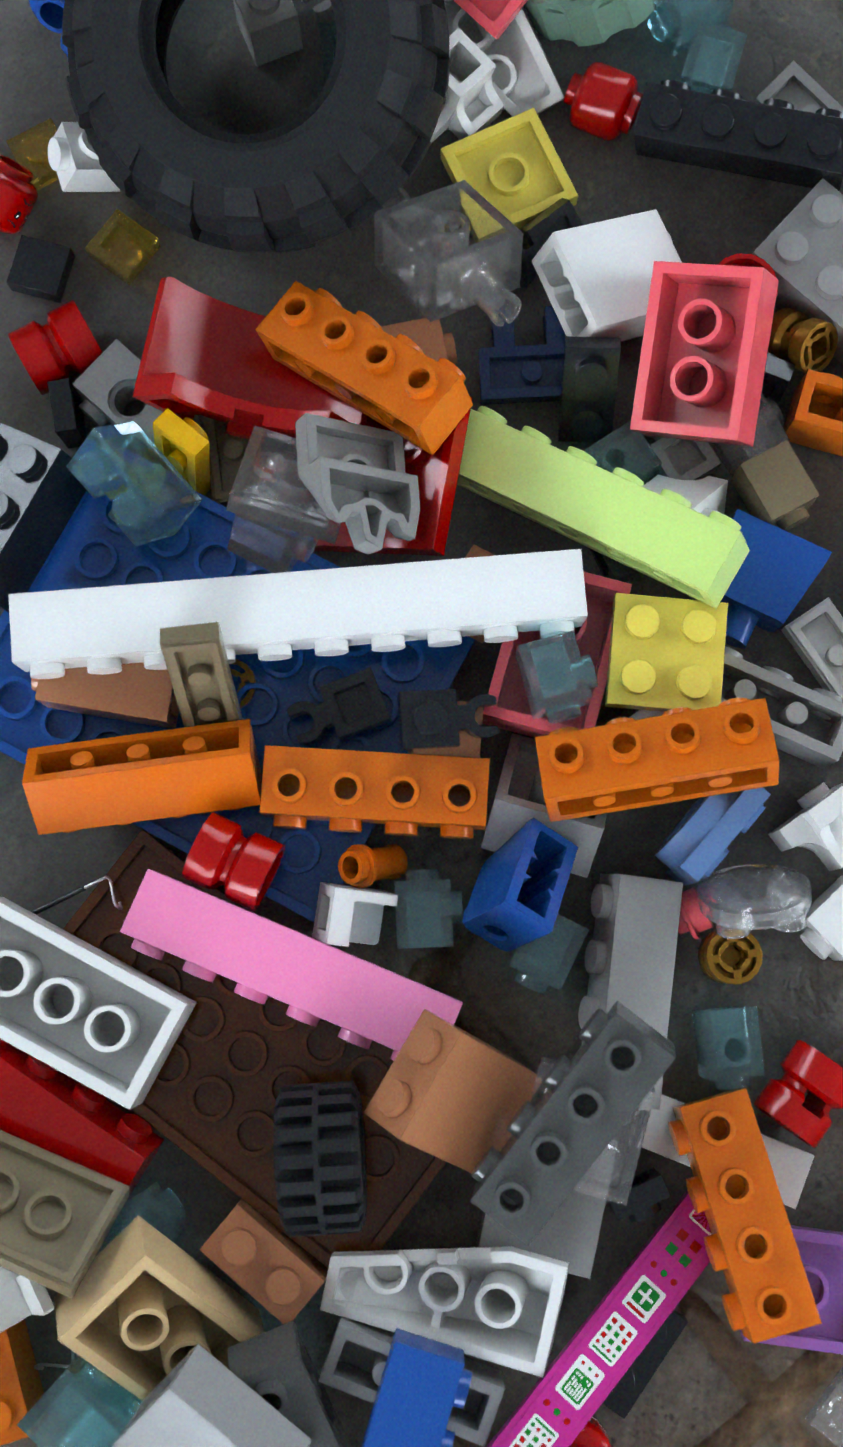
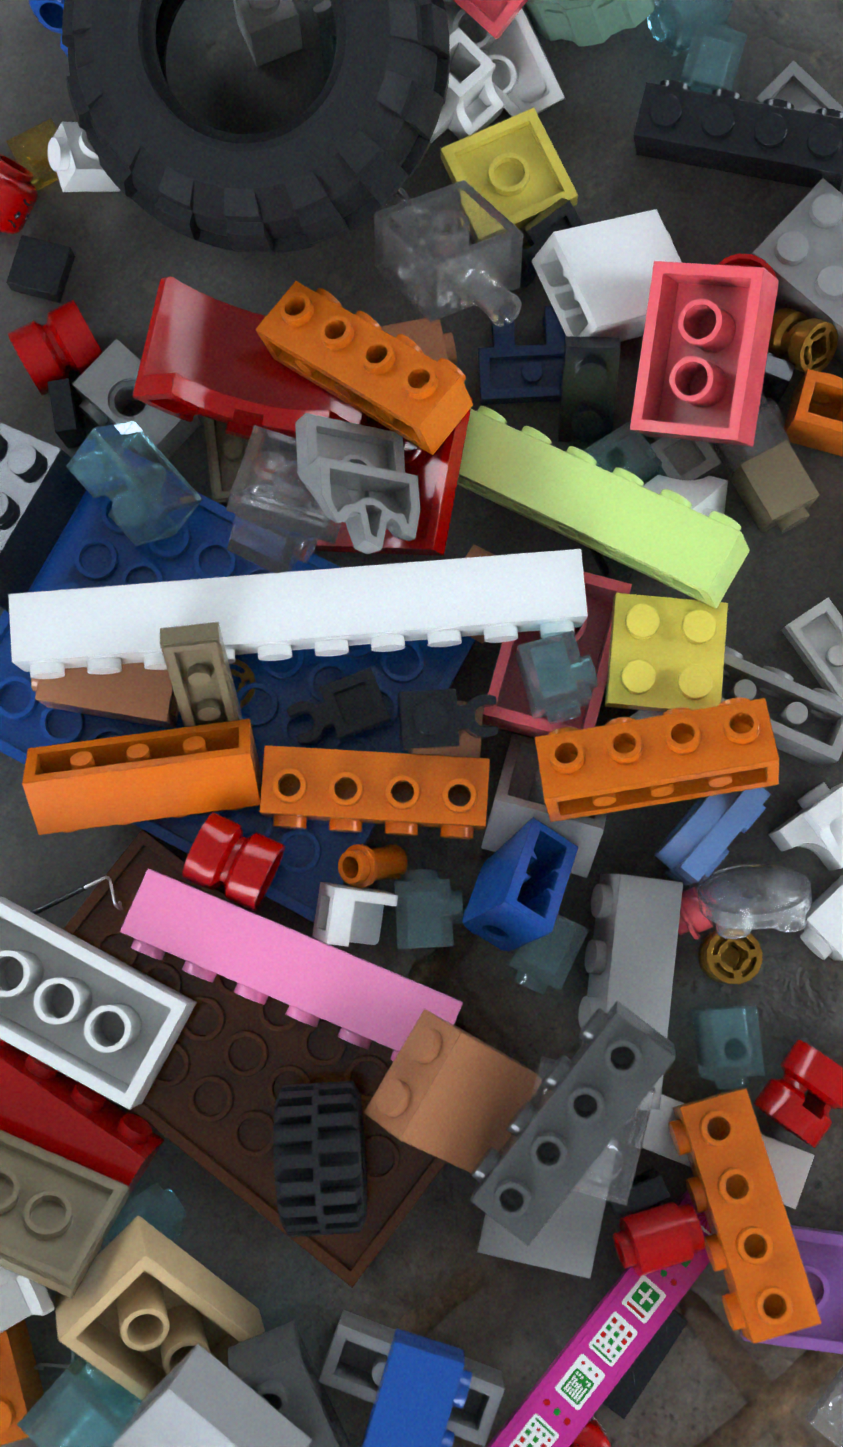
clear yellow plate [85,209,161,286] -> none
yellow plate [153,408,211,495] -> none
nougat brick [199,1199,328,1324] -> none
white wedge [320,1246,569,1378] -> none
red head [563,62,643,141] -> none
blue torso [721,509,832,649] -> none
none -> red brick [613,1202,705,1277]

